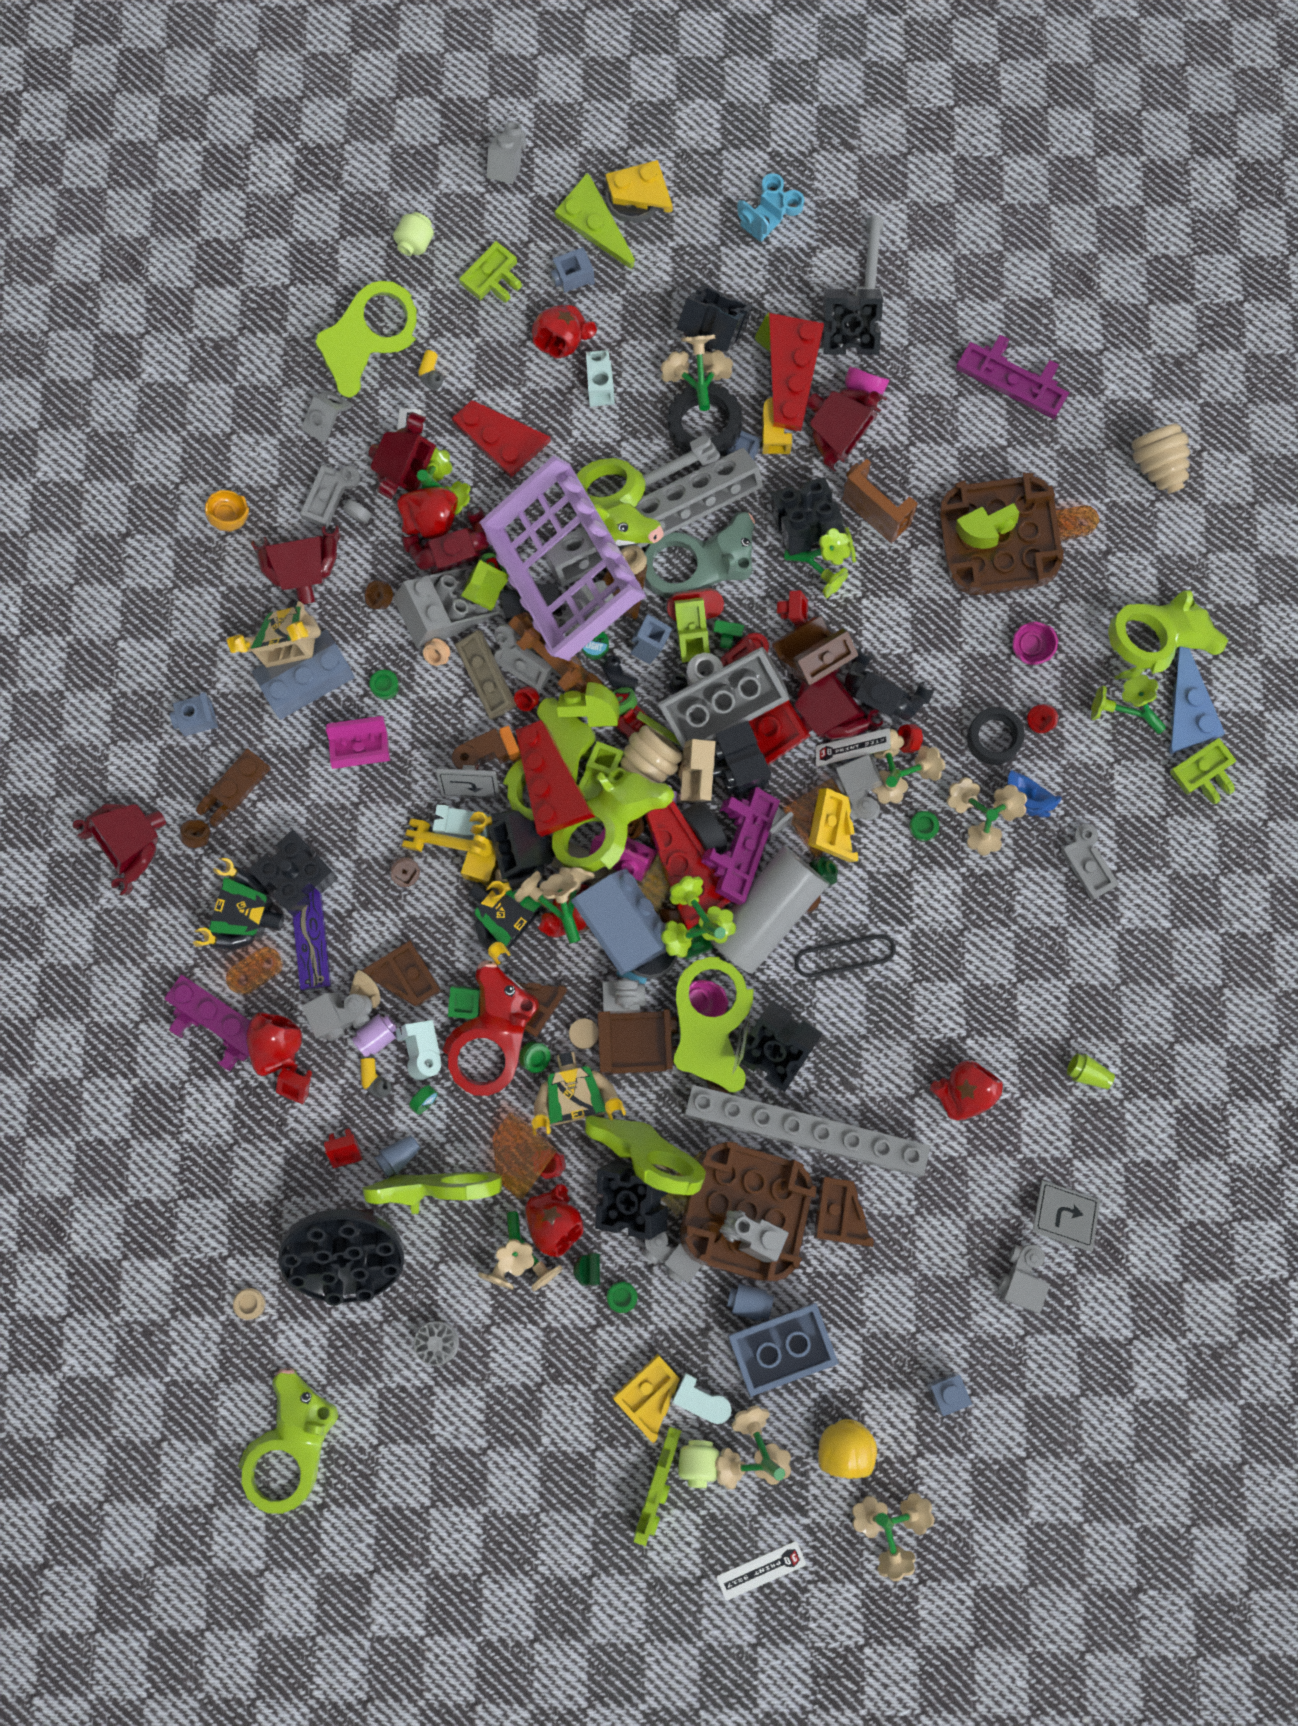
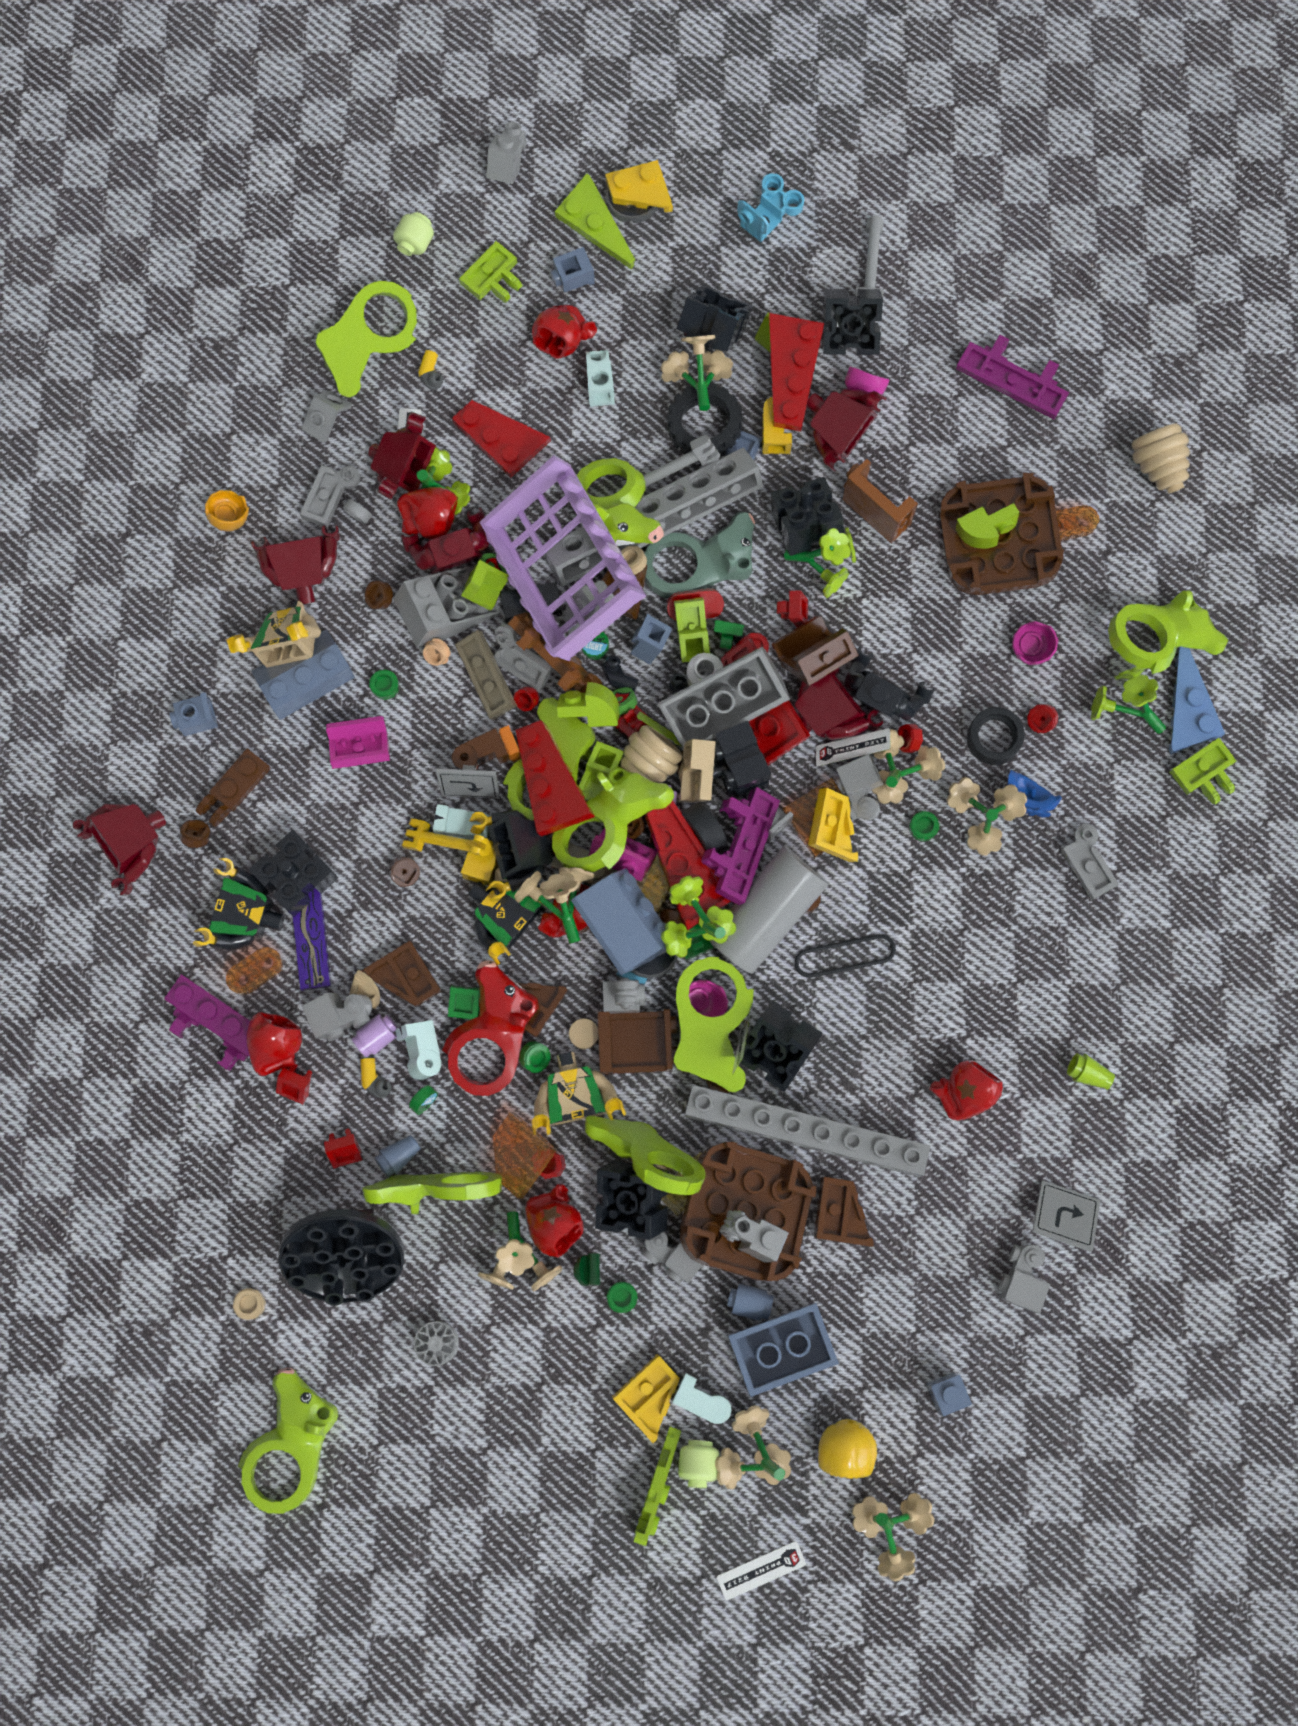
dark green plate [809,857,838,889] -> none

